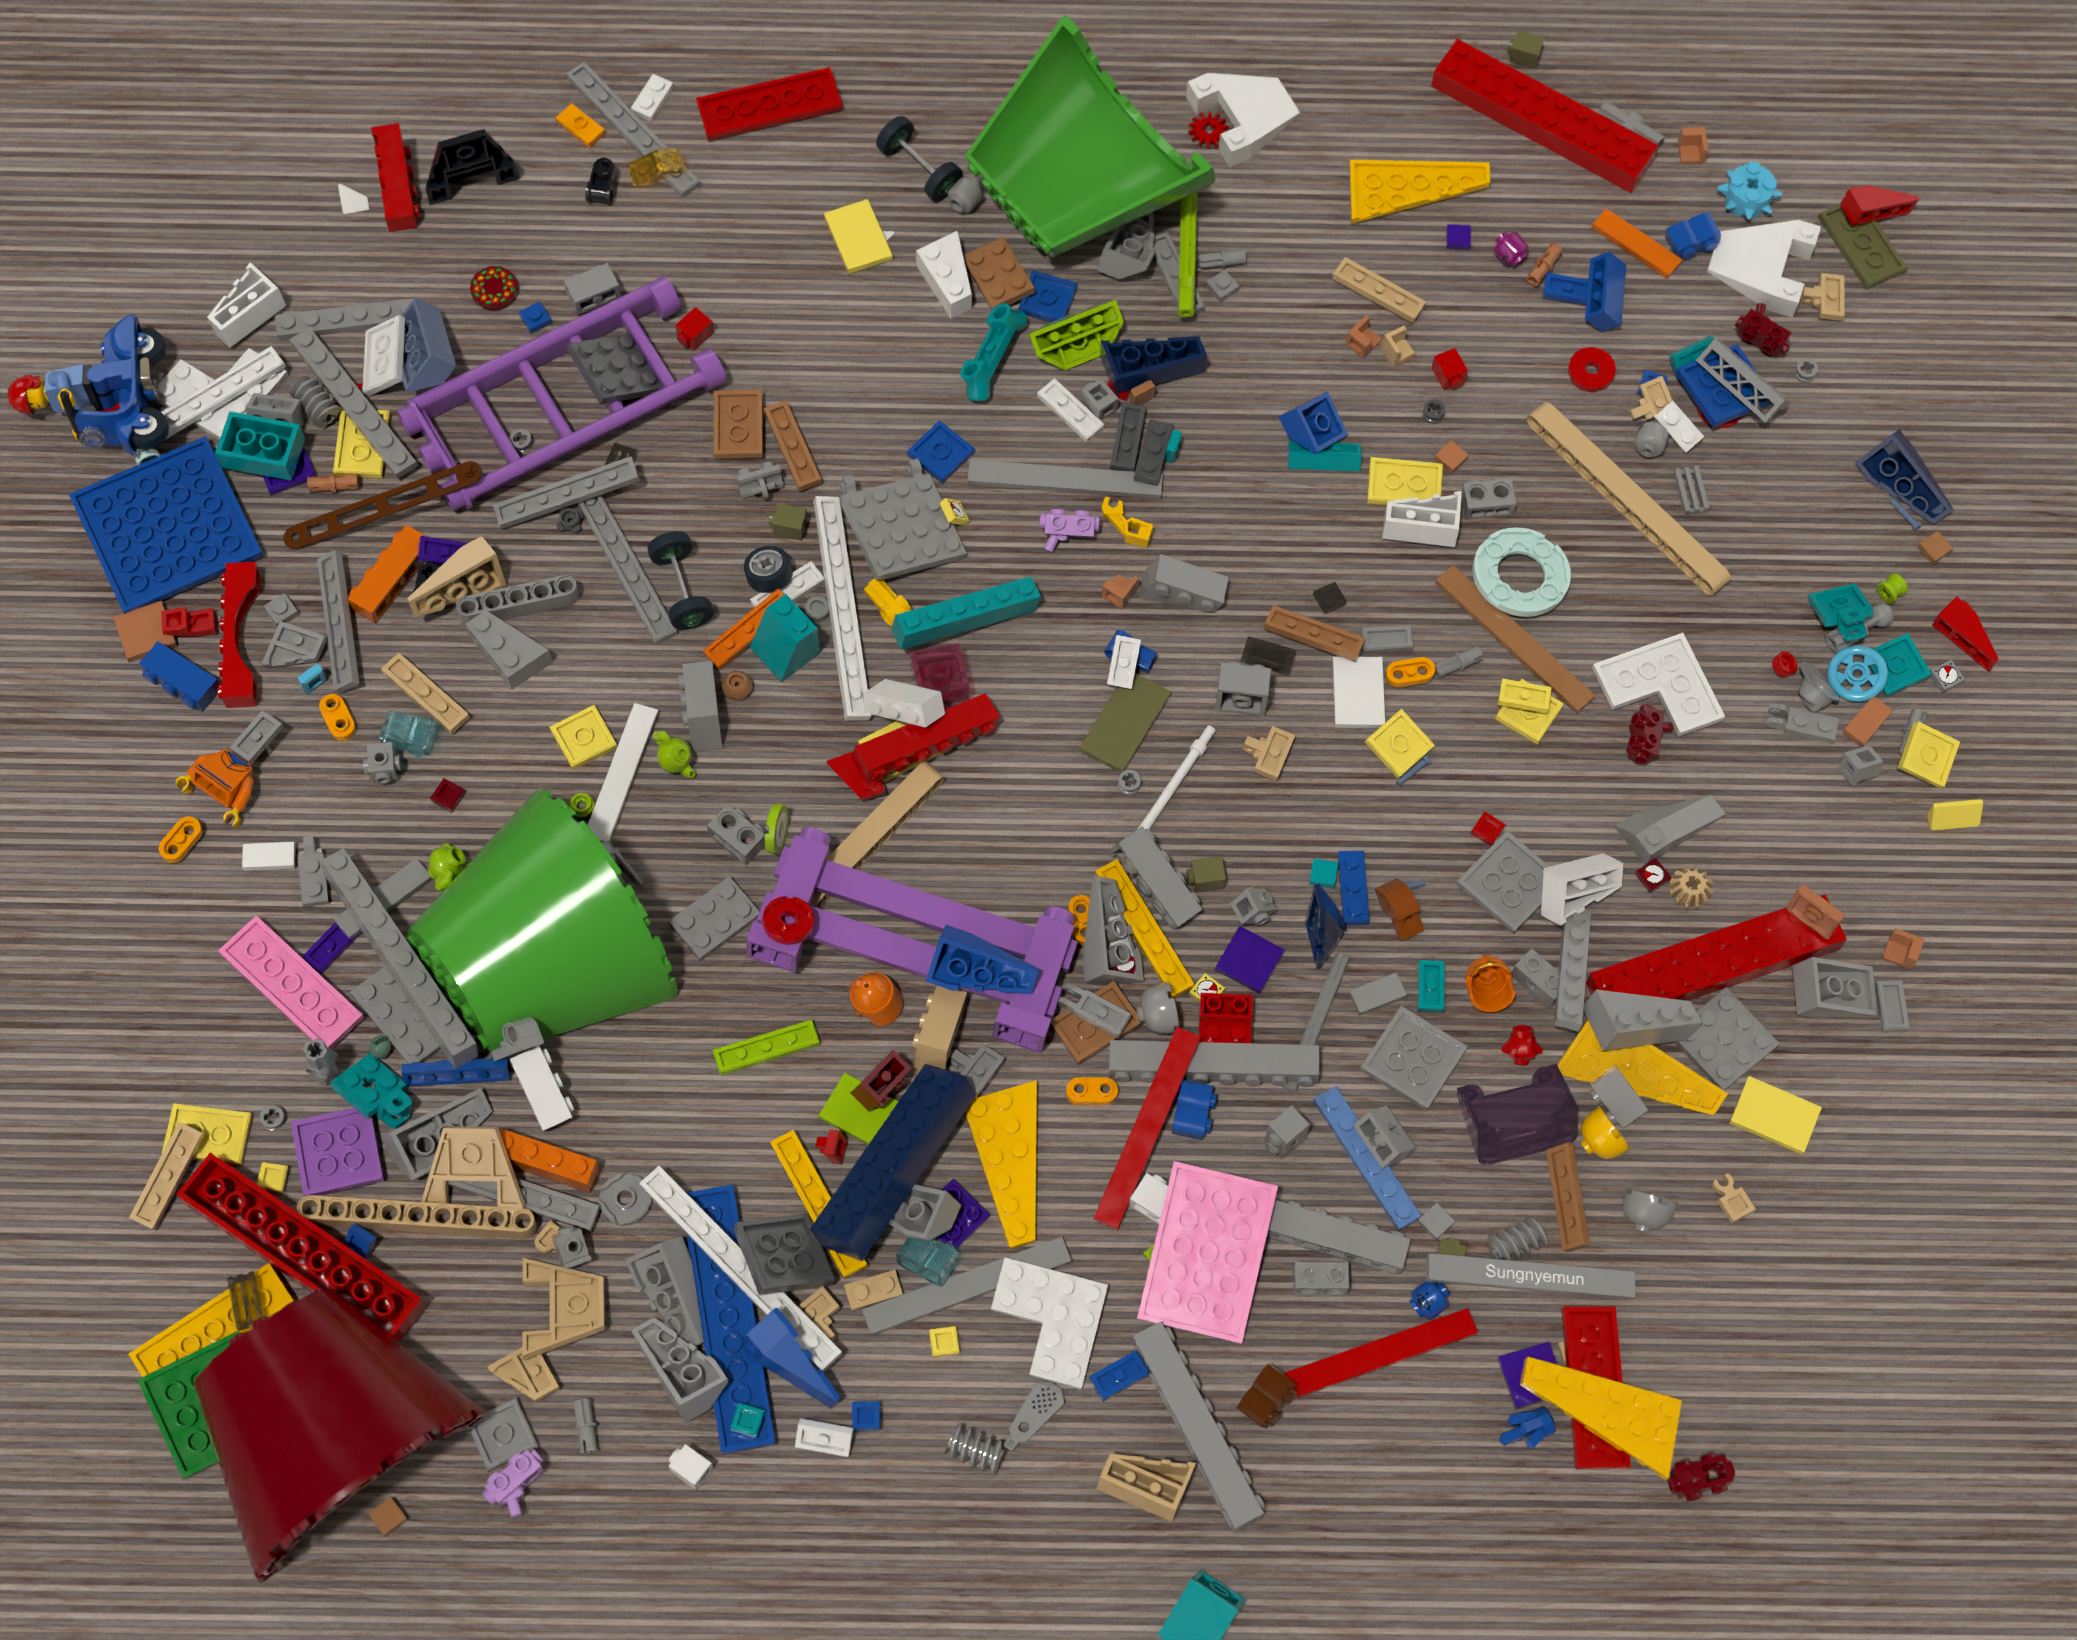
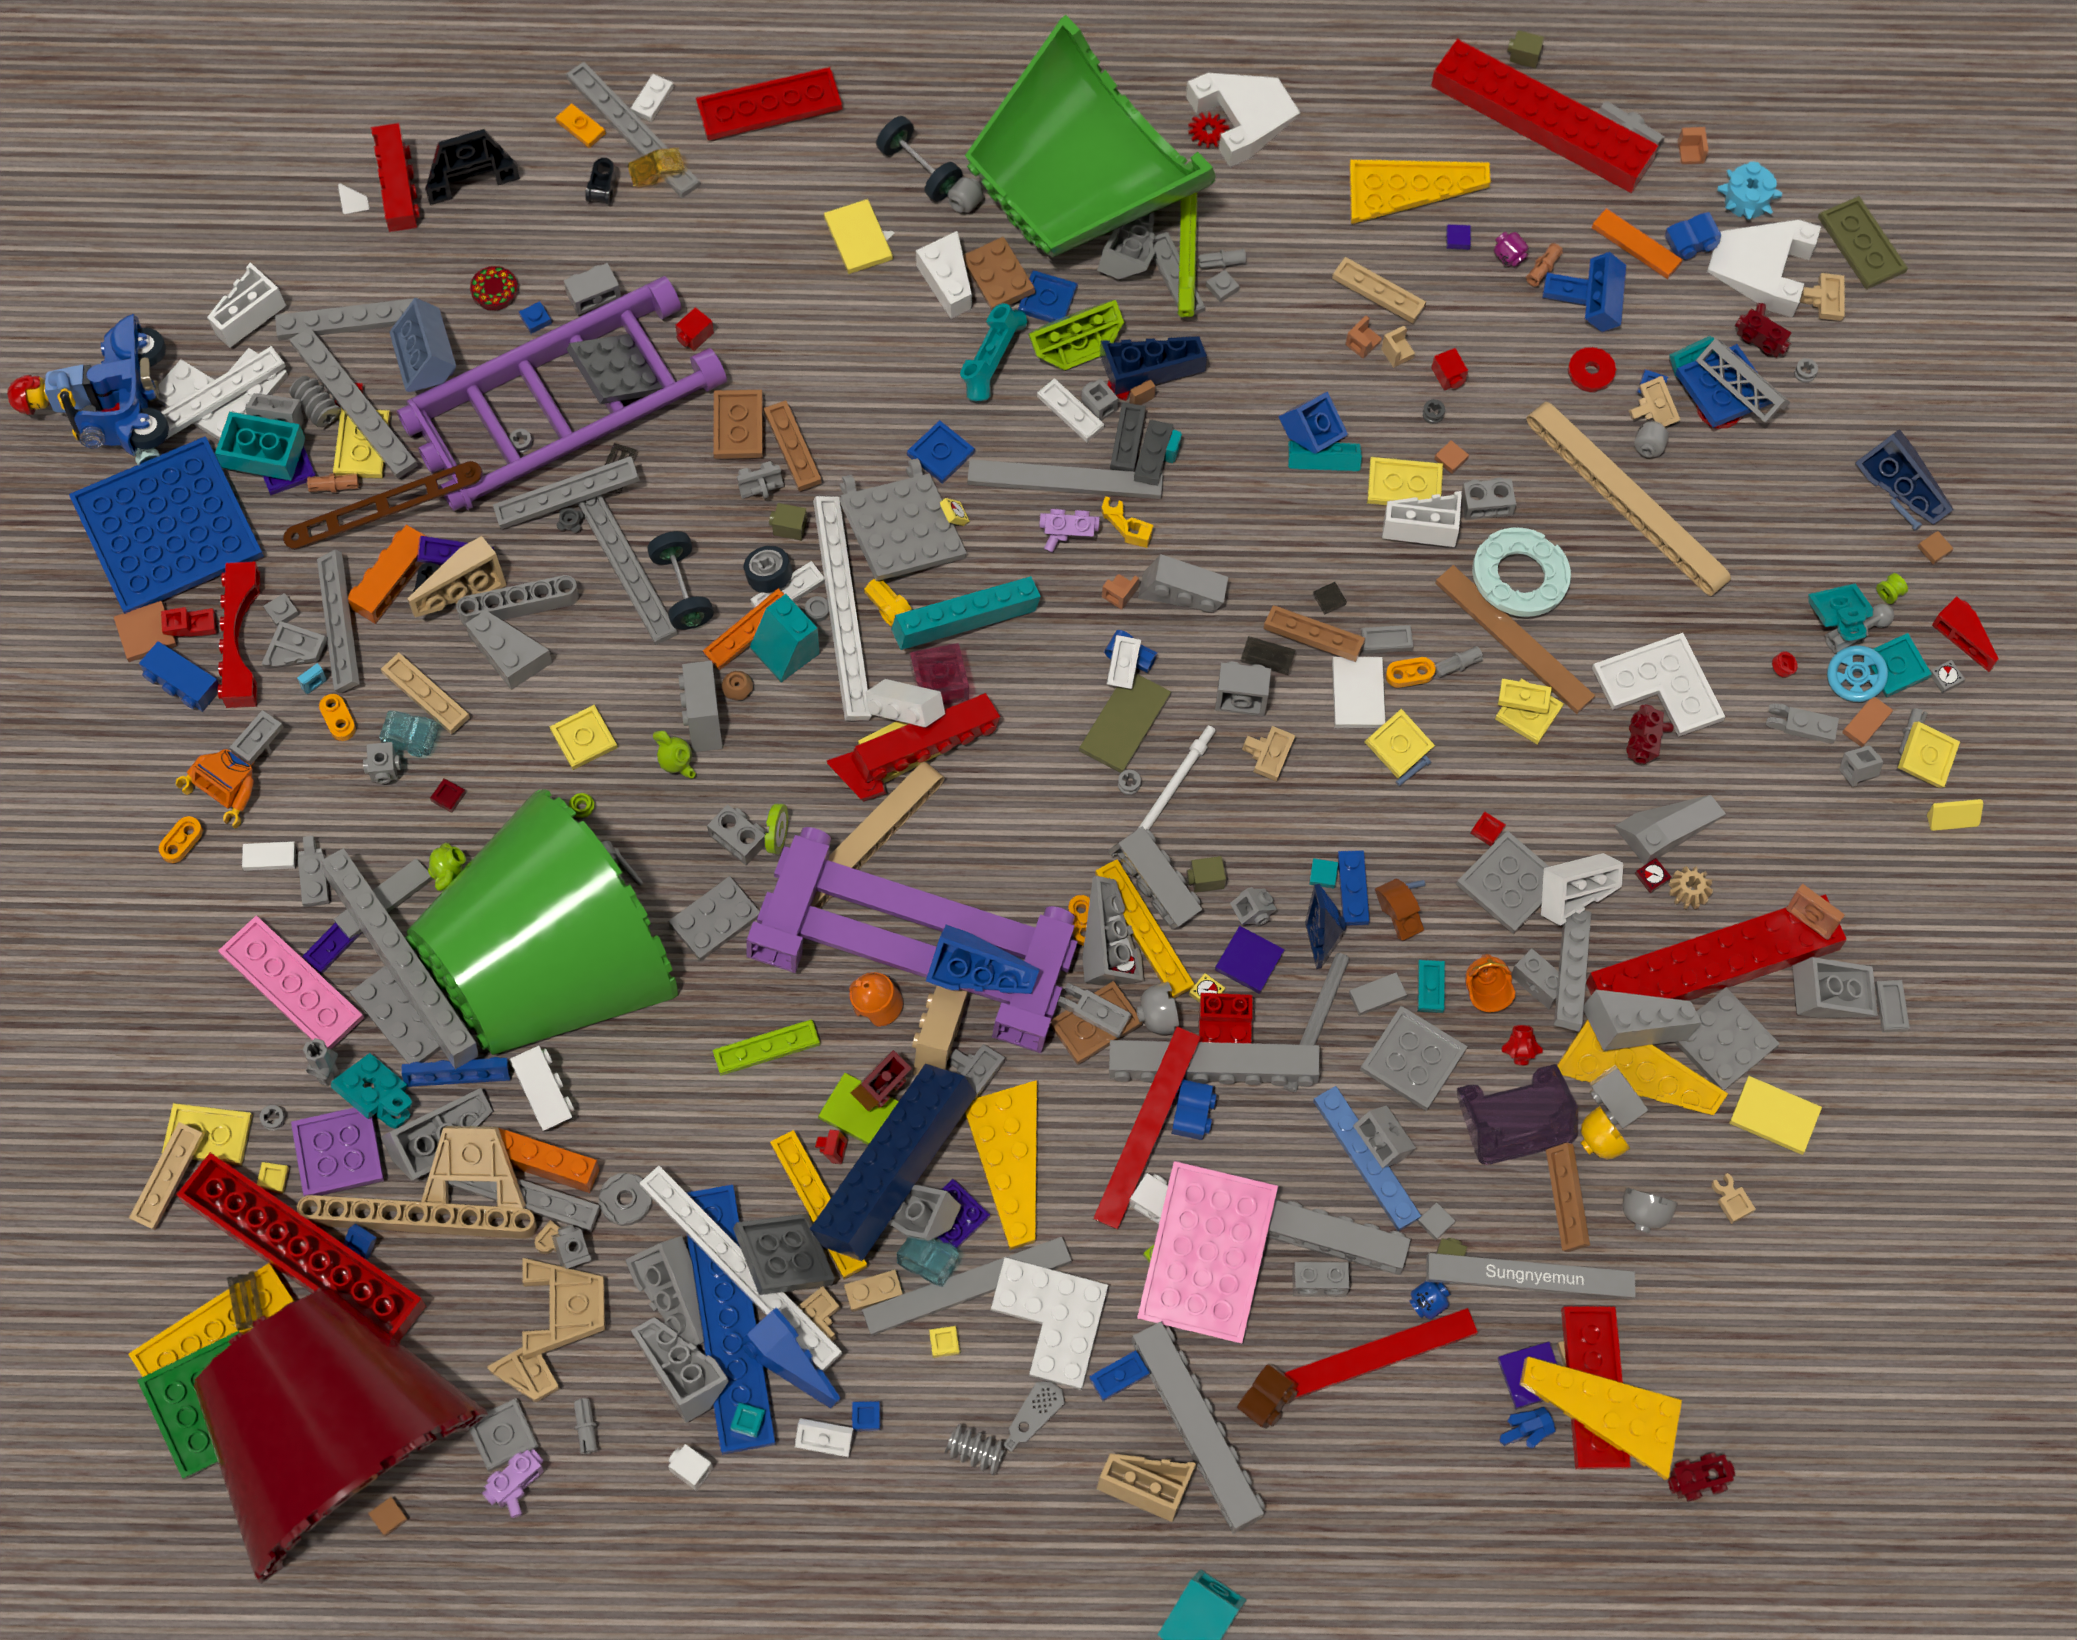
white tile [362,315,405,397] -> none
sand green hinge [369,1035,392,1058] -> none
light grey plate [491,1017,544,1061] -> none
white tile [588,703,659,842] -> none
red tile [762,896,814,945] -> none
light orange plate [1066,1077,1118,1105] -> none
light grey brick [1264,1105,1310,1160] -> none
light grey piece [1488,1217,1549,1260] -> none
white plate [1653,401,1704,453] -> none
light grey tile [1673,466,1709,515] -> none
light grey piece [1799,661,1840,712] -> none
red slope [1840,185,1919,226] -> none
nougat panel [1882,928,1924,970] -> none

